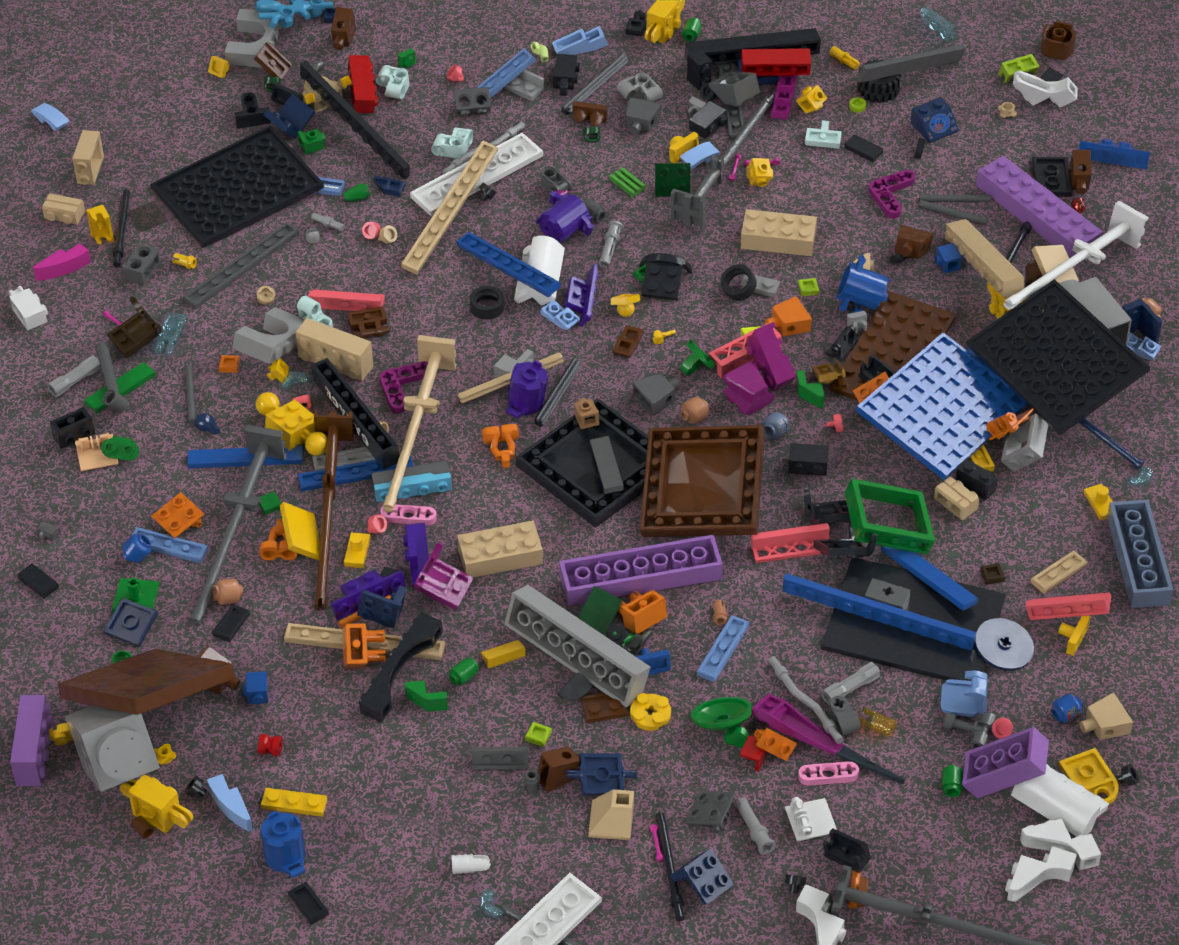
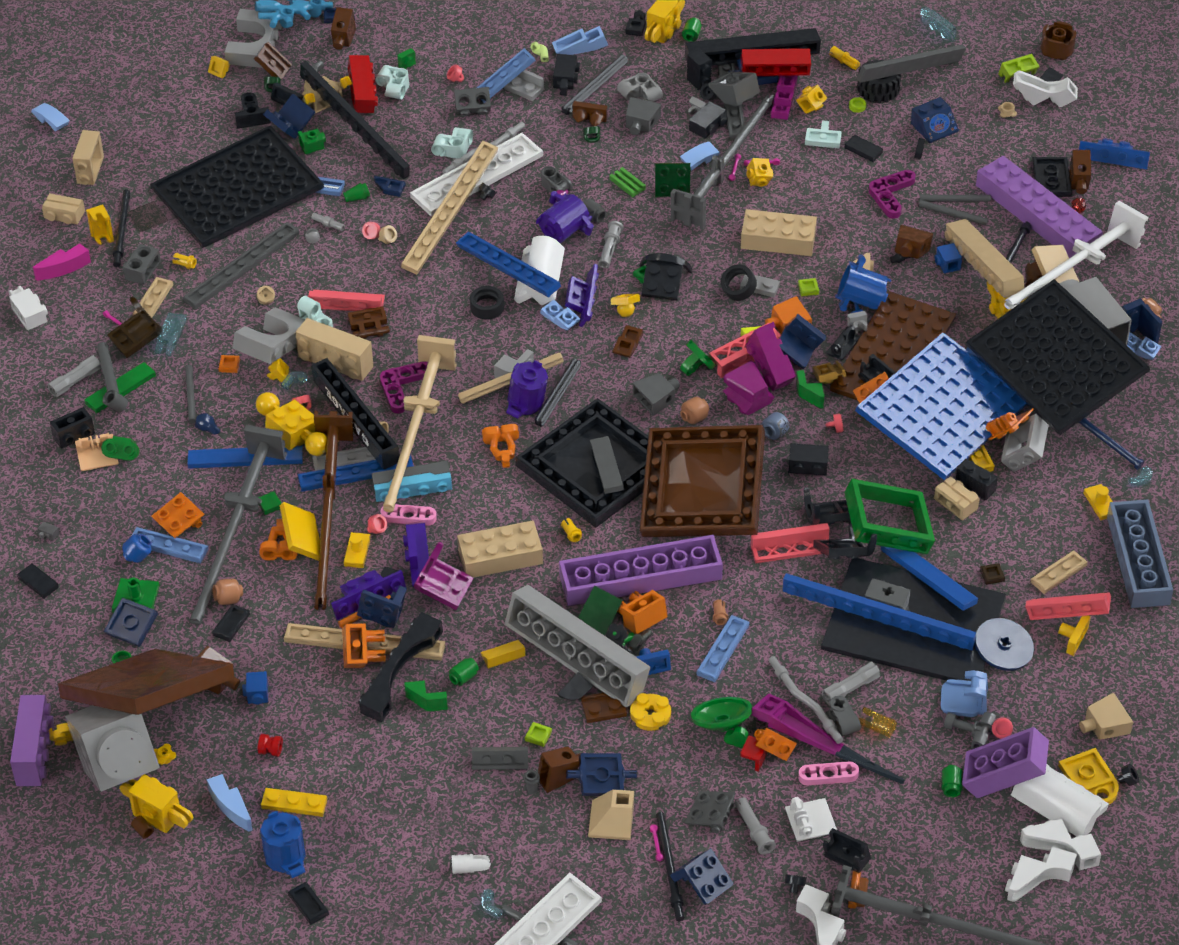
black tile [185,776,207,798] -> none
medium nougat brick [574,398,599,429] -> none
yellow hand [652,329,676,345] -> none
yellow tile [669,132,699,163] -> none
blue head [1051,693,1083,724] -> none
none -> tan tile [133,277,173,318]
none -> yellow pin [561,518,582,542]
none -> dark blue bracket [779,314,826,369]

